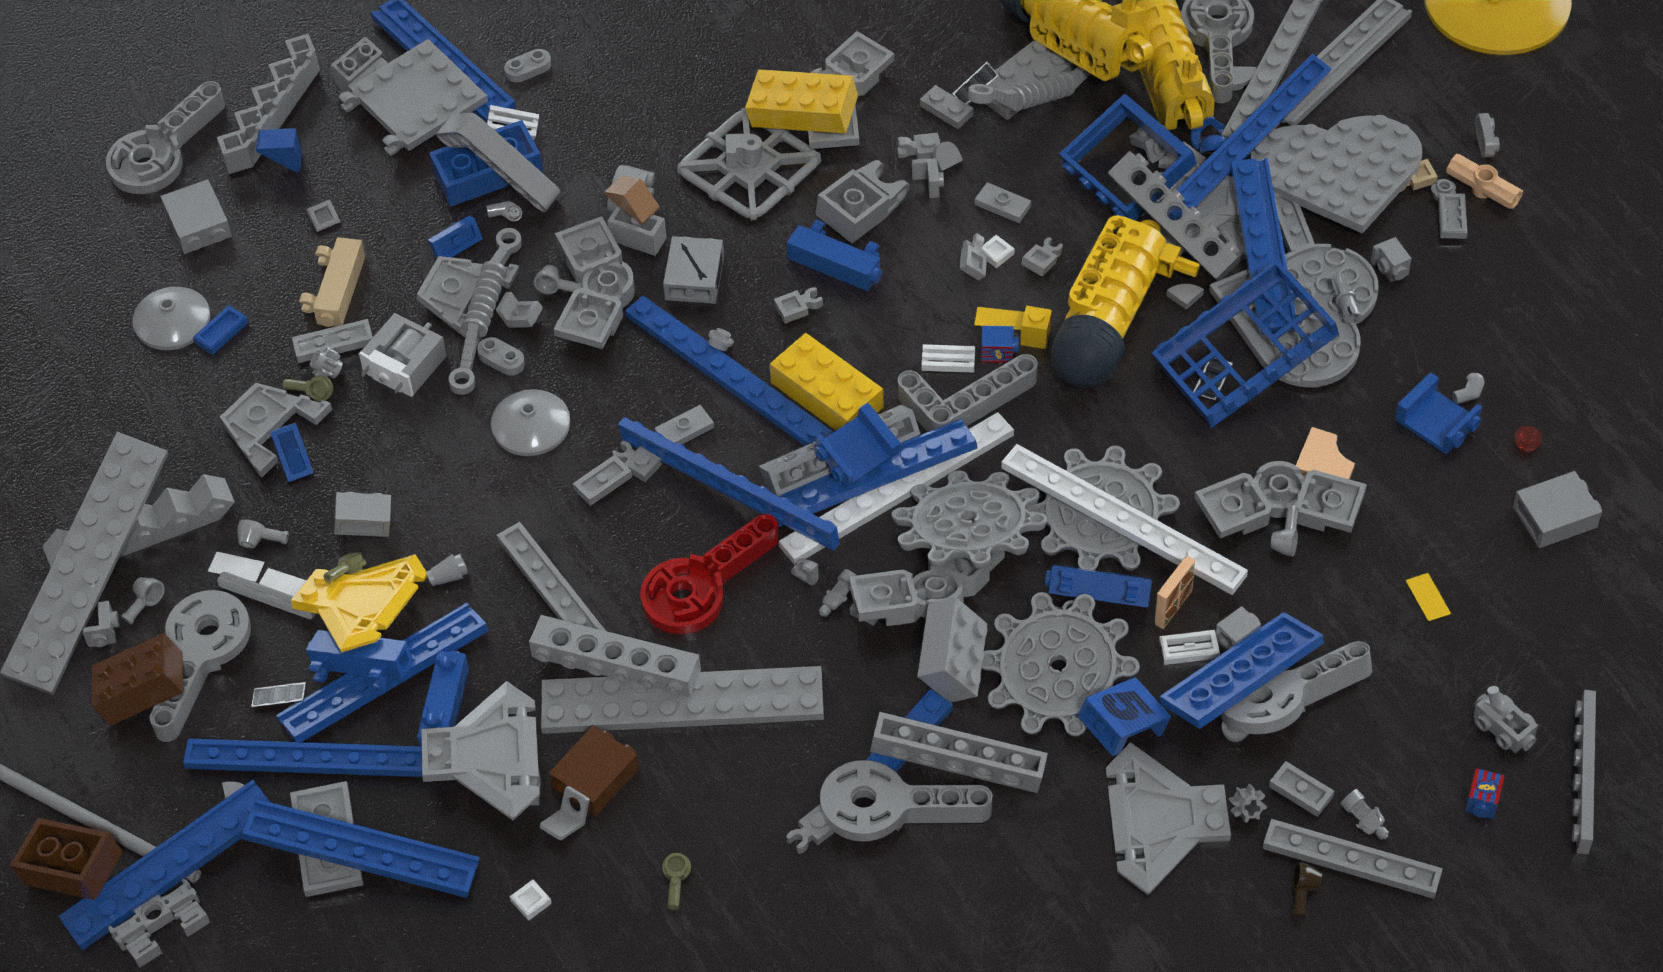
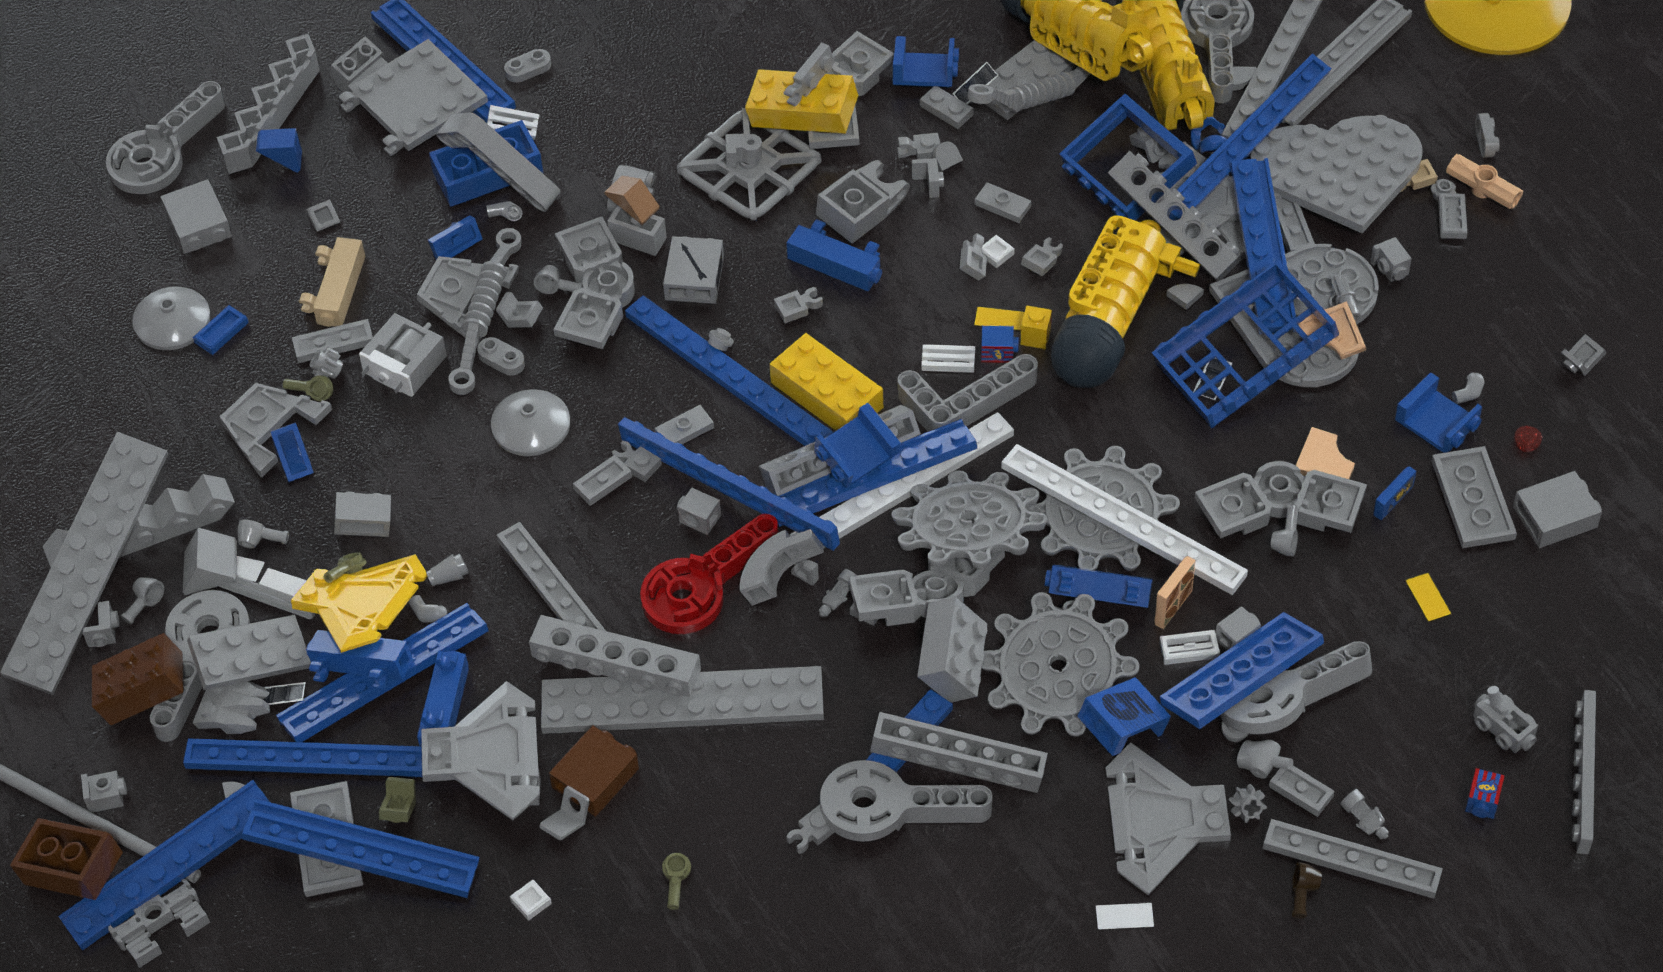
none -> light grey brick [81,771,127,813]
none -> light grey slope [183,528,237,595]
none -> light grey plate [187,615,311,690]
none -> light grey plate [193,681,270,734]
none -> olive bracket [379,777,416,823]
none -> light grey arm [409,595,447,623]
none -> light grey brick [677,488,721,535]
none -> light grey arch [740,529,824,605]
none -> light grey plate [784,42,834,106]
none -> blue panel [893,36,959,87]
none -> white sticker [1096,903,1154,929]
none -> light grey piece [1237,740,1293,779]
none -> light nougat tile [1298,301,1366,360]
none -> blue tile [1374,466,1416,520]
none -> light grey plate [1431,446,1517,548]
none -> light grey bracket [1561,334,1606,376]

